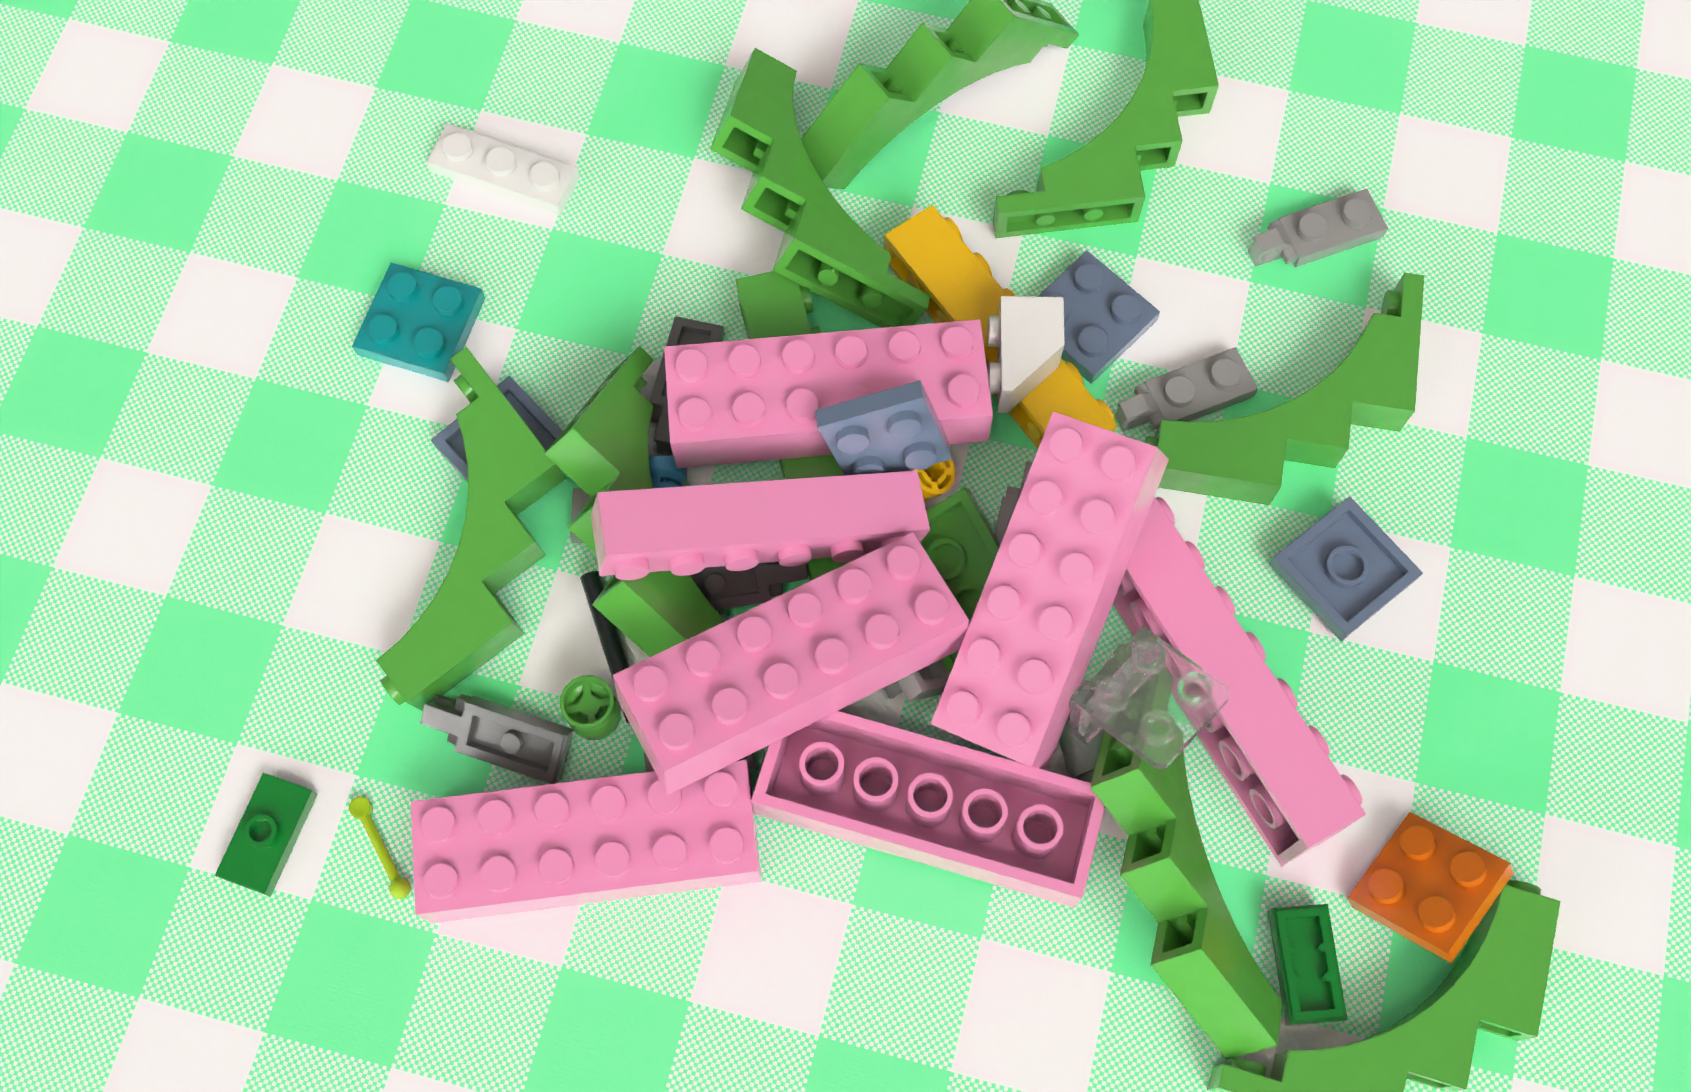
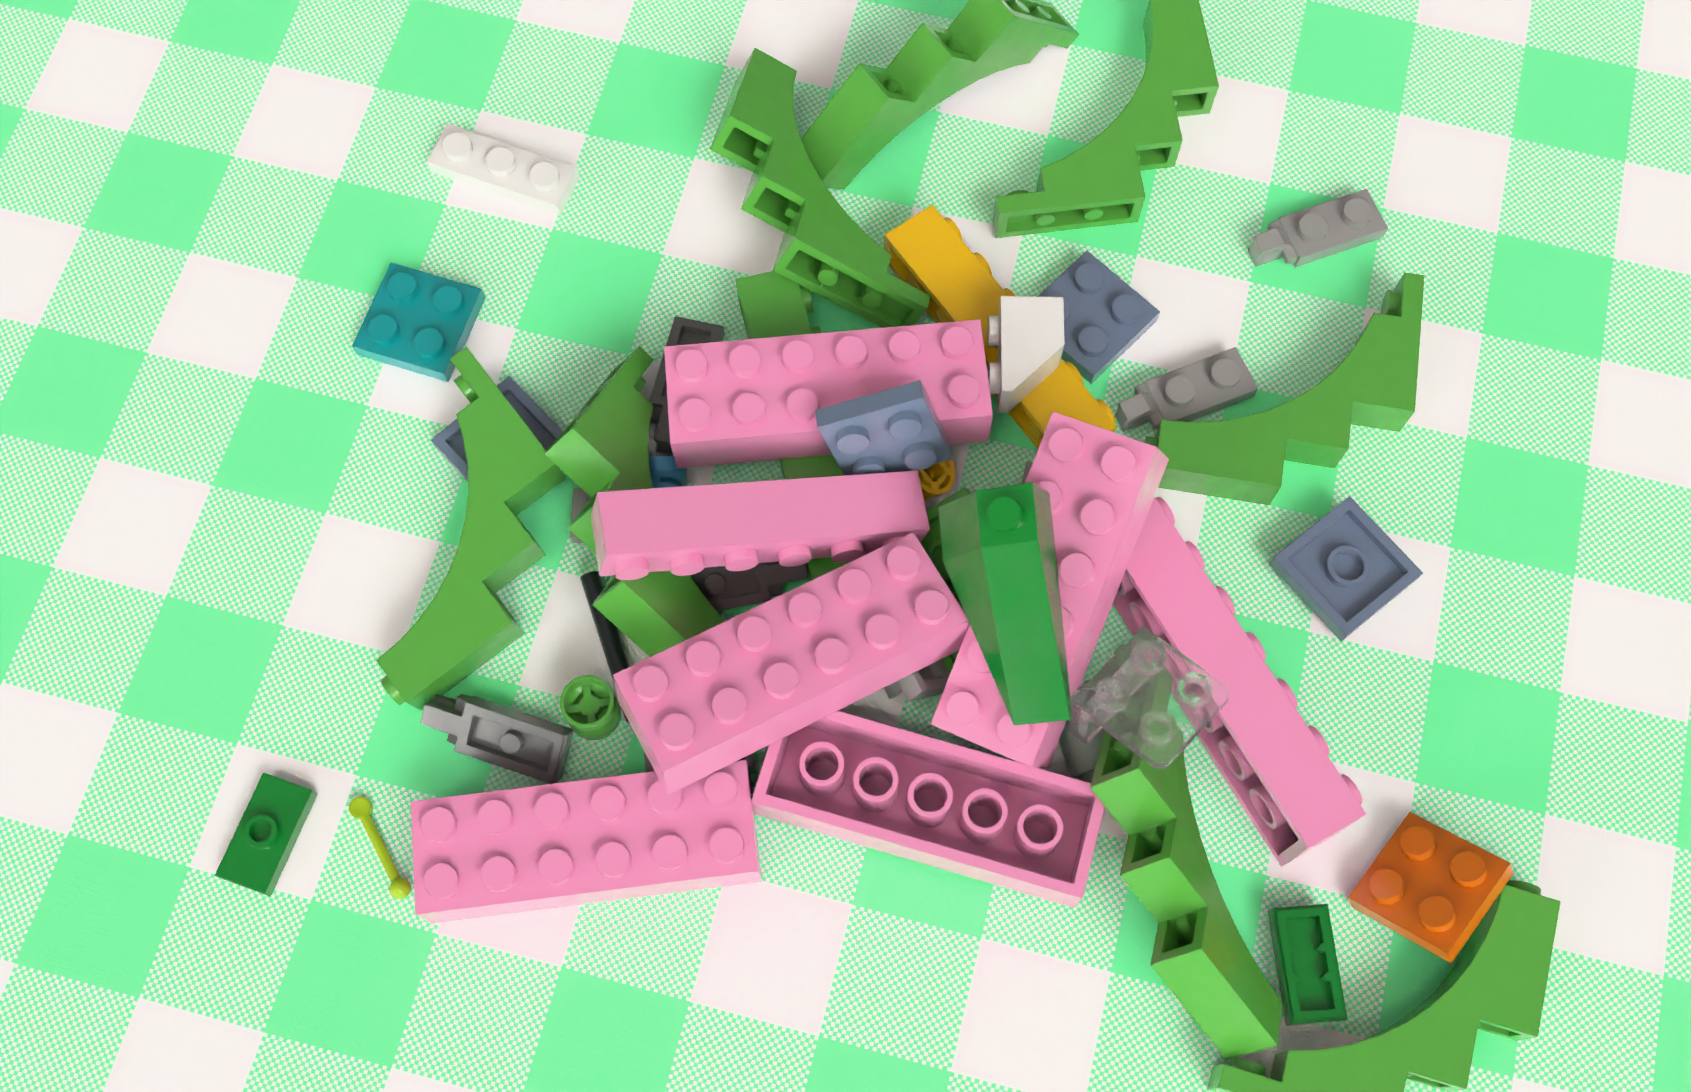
none -> green wedge [938,482,1073,726]

